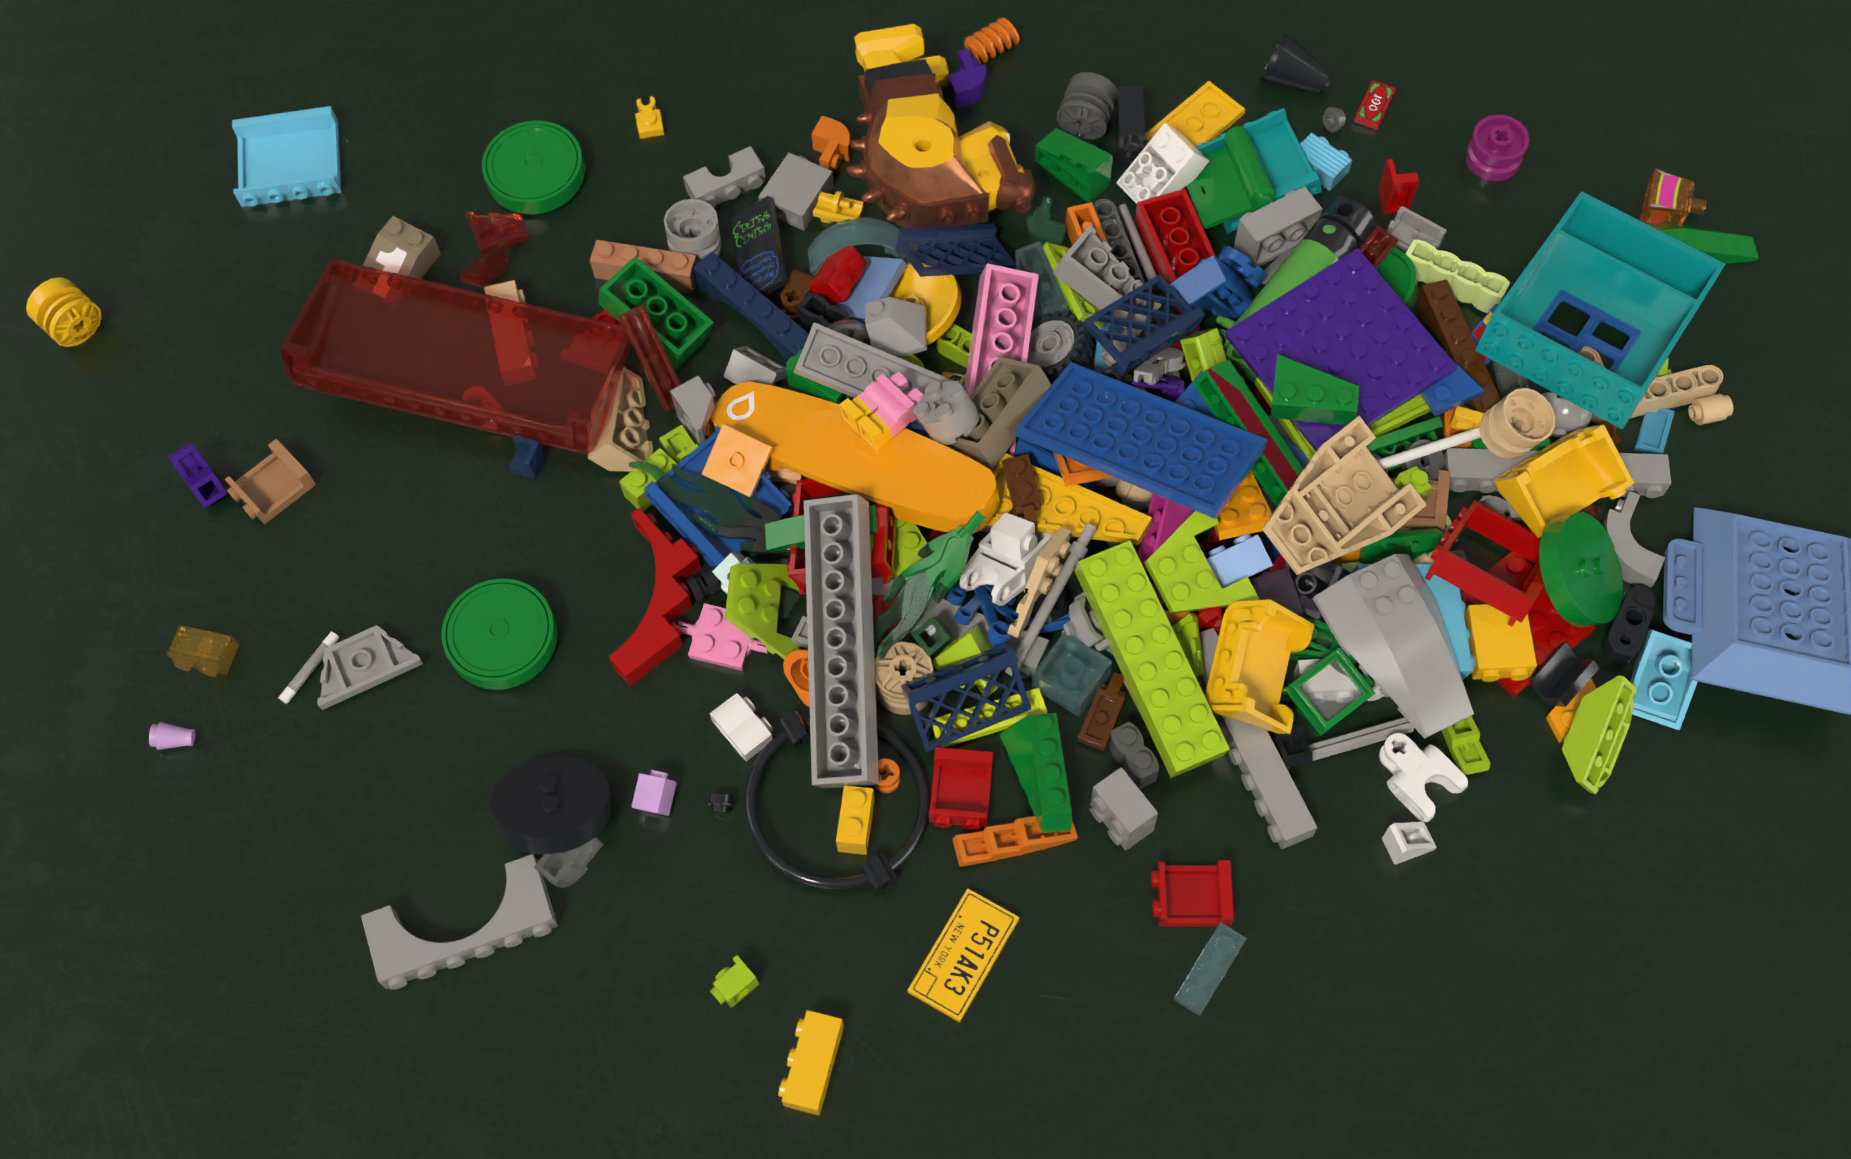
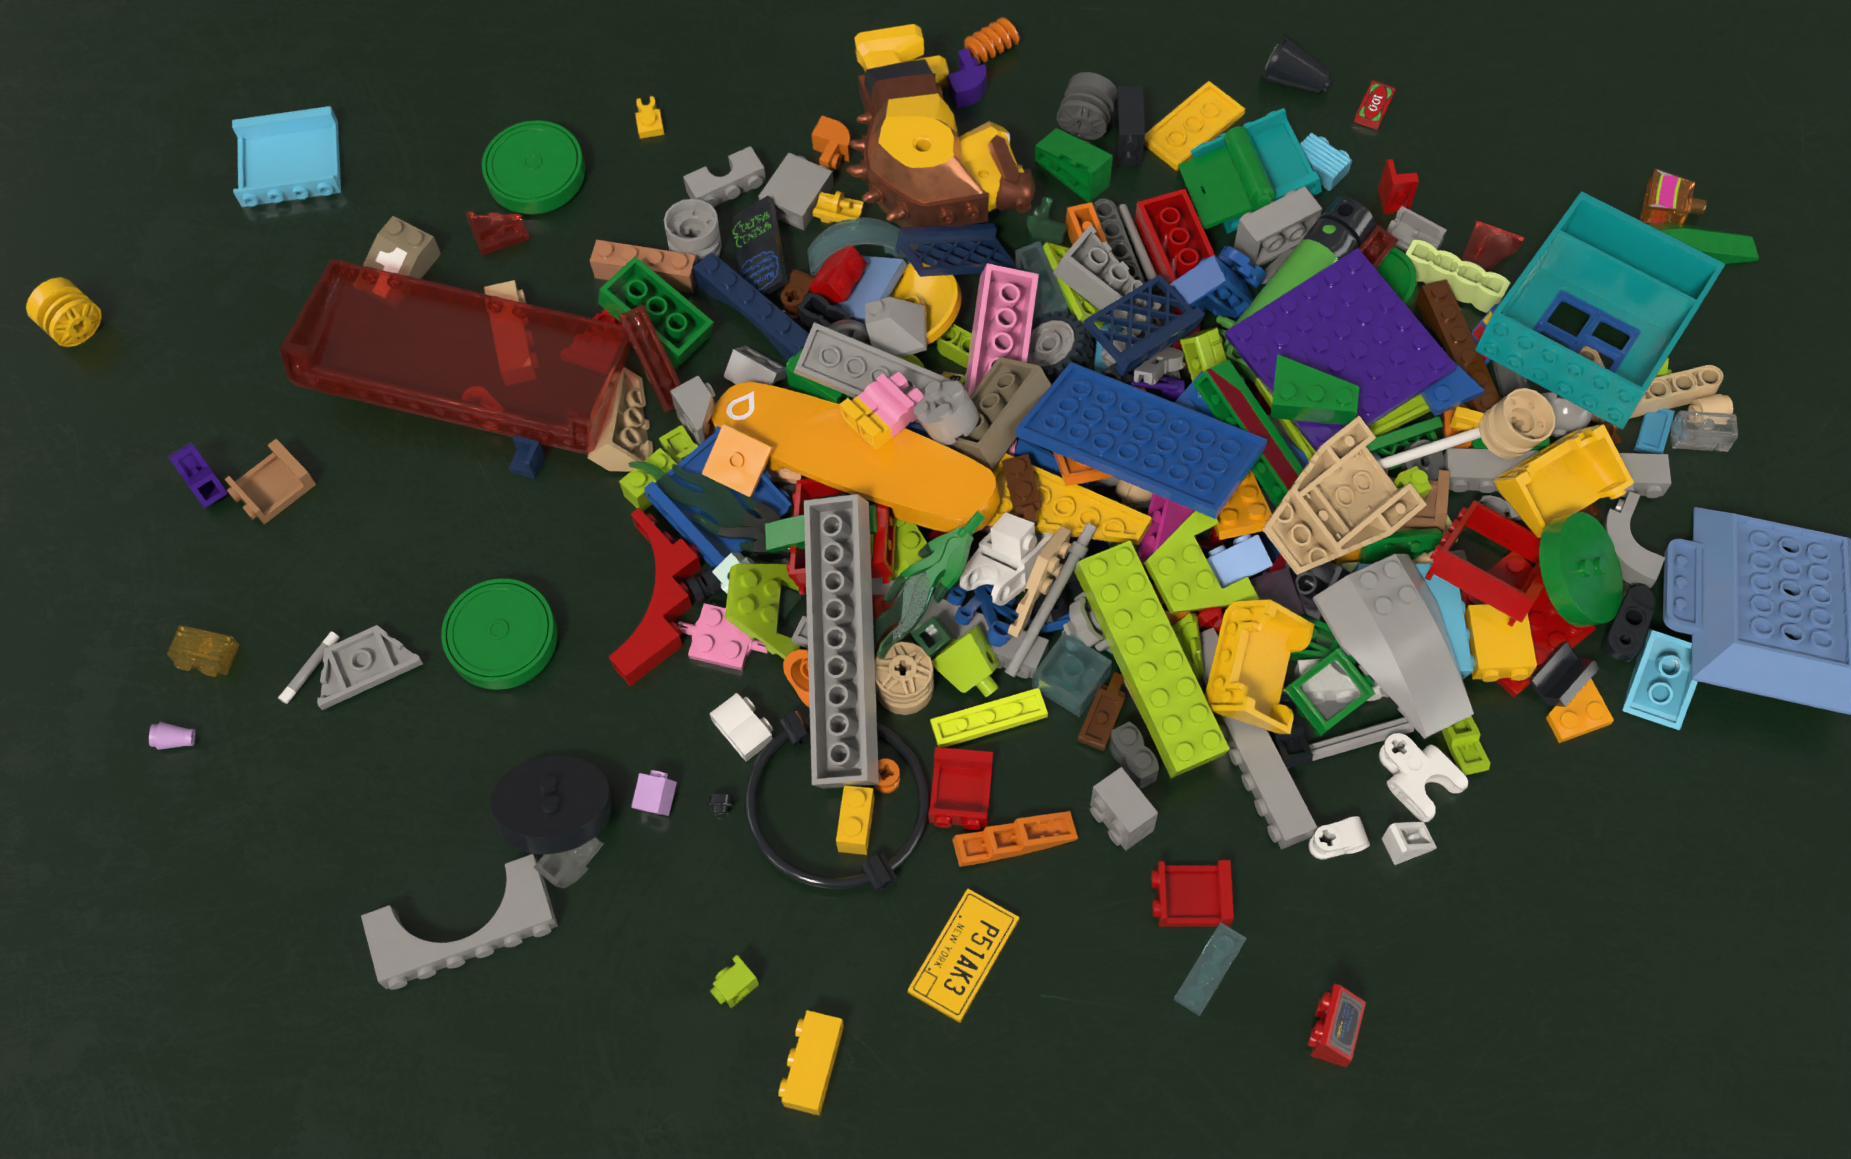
clear red panel [460,241,509,288] -> none
dark blue fence [901,643,1031,752] -> none
green wedge [999,713,1072,833] -> none
white slope [1116,123,1209,204] -> none
dark grey plate [1323,107,1346,132] -> none
magenta wheel [1465,115,1530,181] -> none
lime wedge [1562,675,1637,794] -> none
none -> red slope [1308,984,1366,1067]
none -> white piece [1309,816,1370,859]
none -> clear red wing [1461,221,1524,272]
none -> clear brick [1670,411,1738,452]

